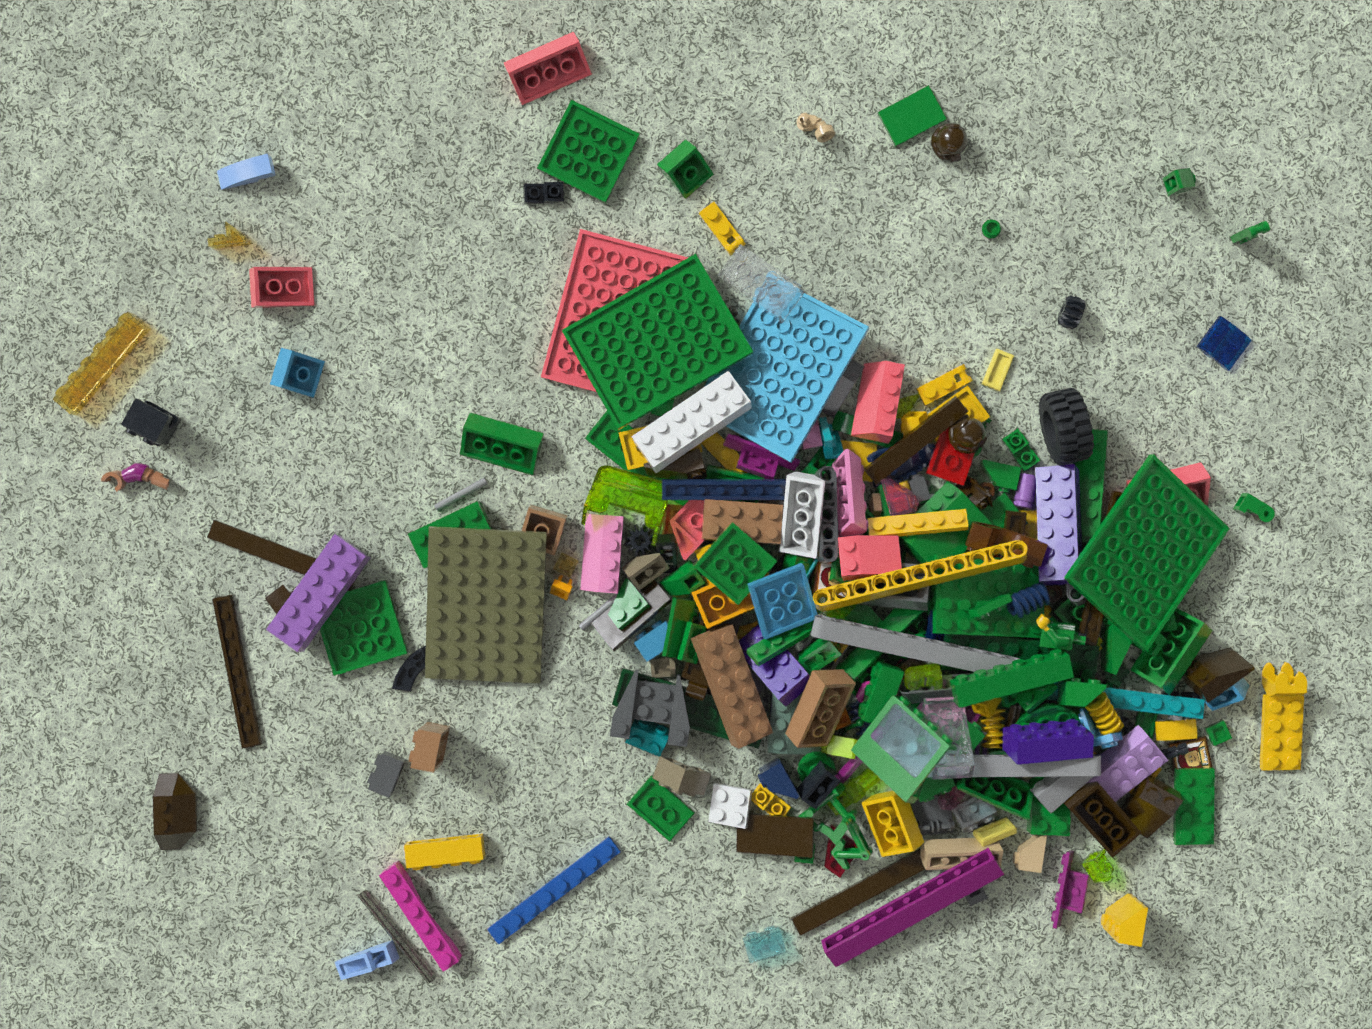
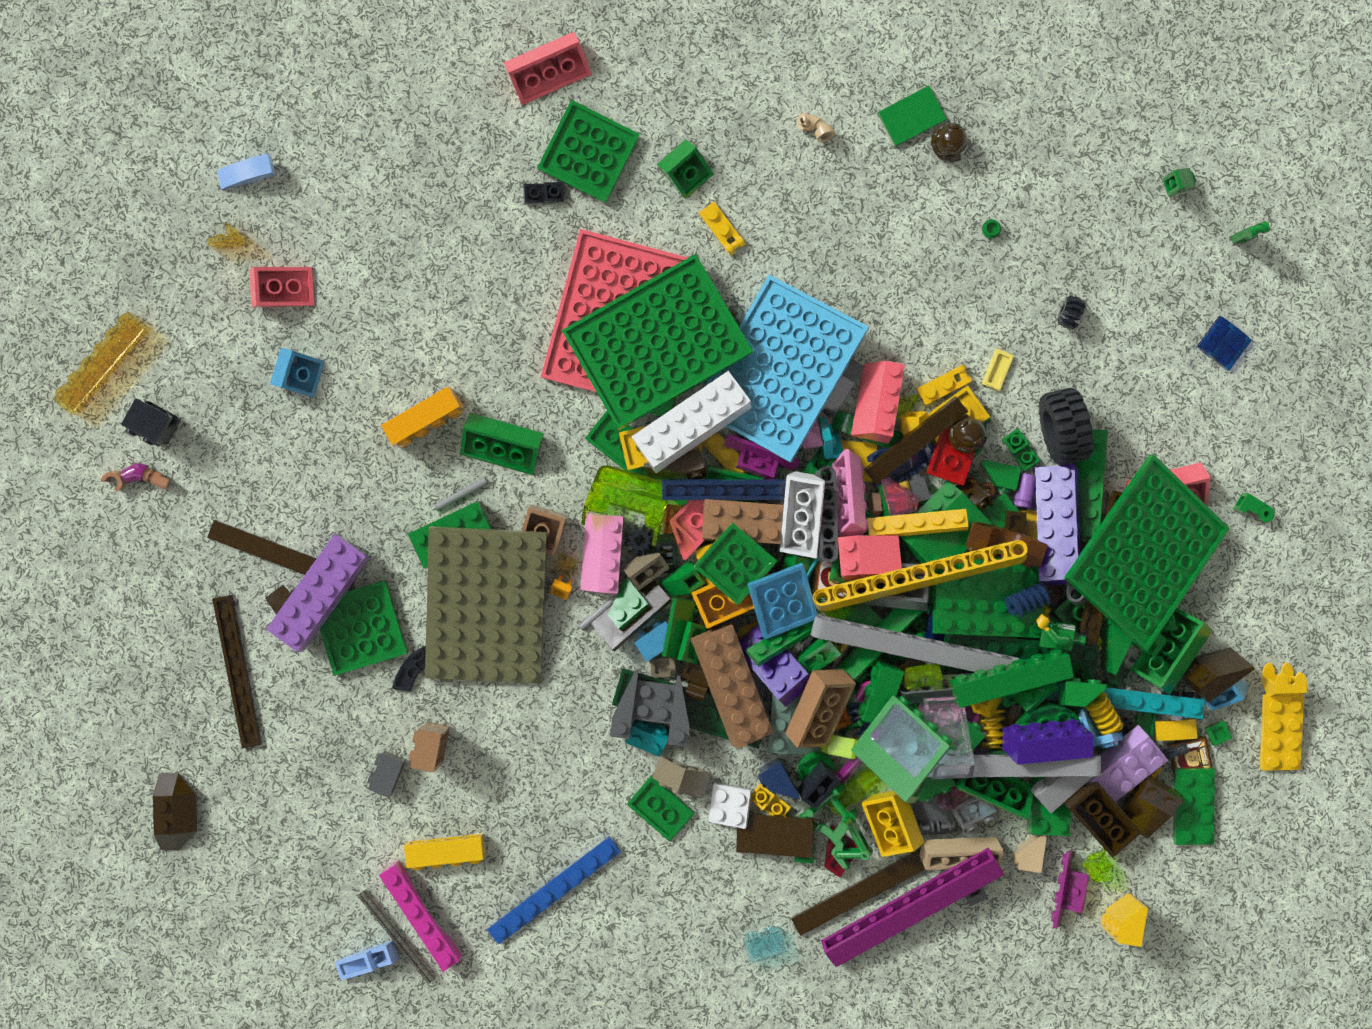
clear brick [718,244,805,323] -> none
green plate [968,594,1013,619] -> none
light yellow tile [973,817,1017,847] -> none
none -> light orange brick [381,386,465,448]

